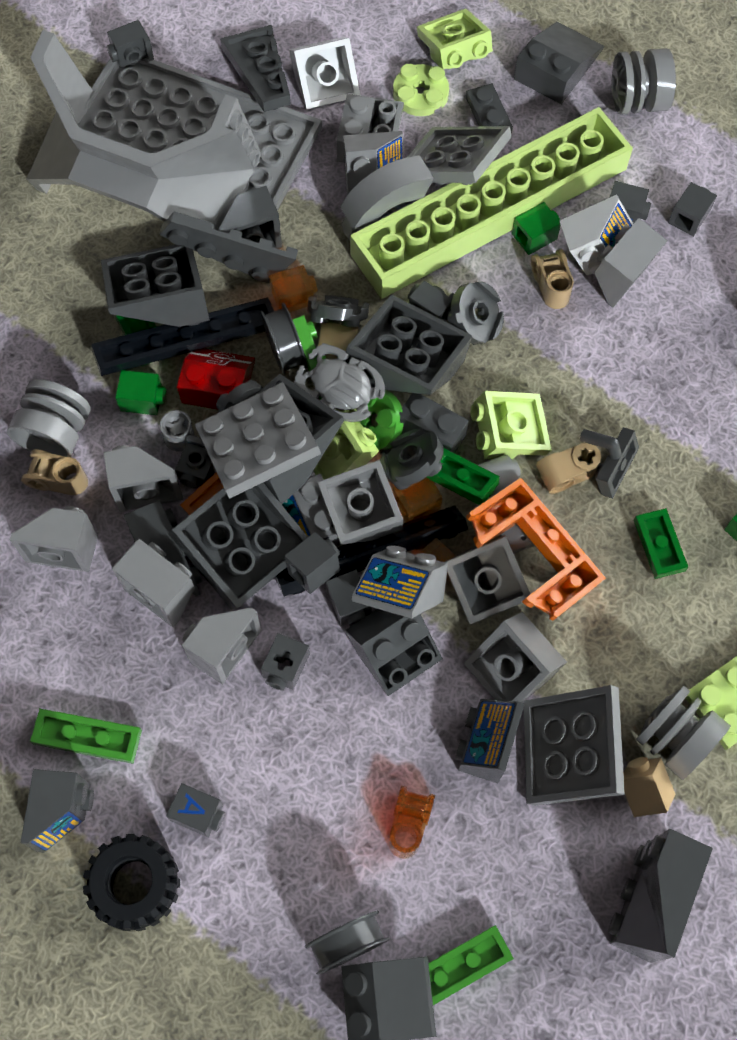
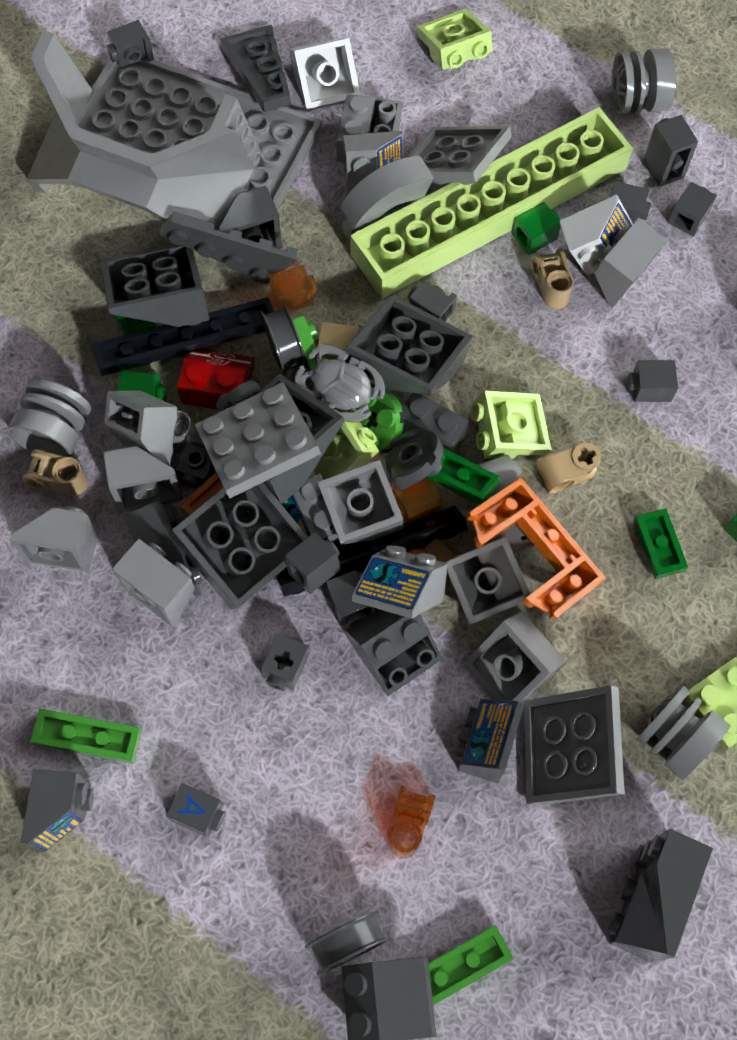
black tyre [83,834,180,931] -> none
light grey slope [182,608,261,685] -> none
dark grey plate [307,295,369,327] -> none
yellowish green plate [393,64,449,116] -> none
dark grey plate [448,282,504,345] -> none
dark grey plate [466,83,513,134] -> none
dark grey slope [514,22,604,105] -> none
dark grey plate [580,427,639,499] -> none
tan brick [623,757,675,817] -> none
none -> light grey slope [104,390,177,466]
none -> dark grey brick [628,360,678,402]
none -> dark grey brick [643,115,699,187]

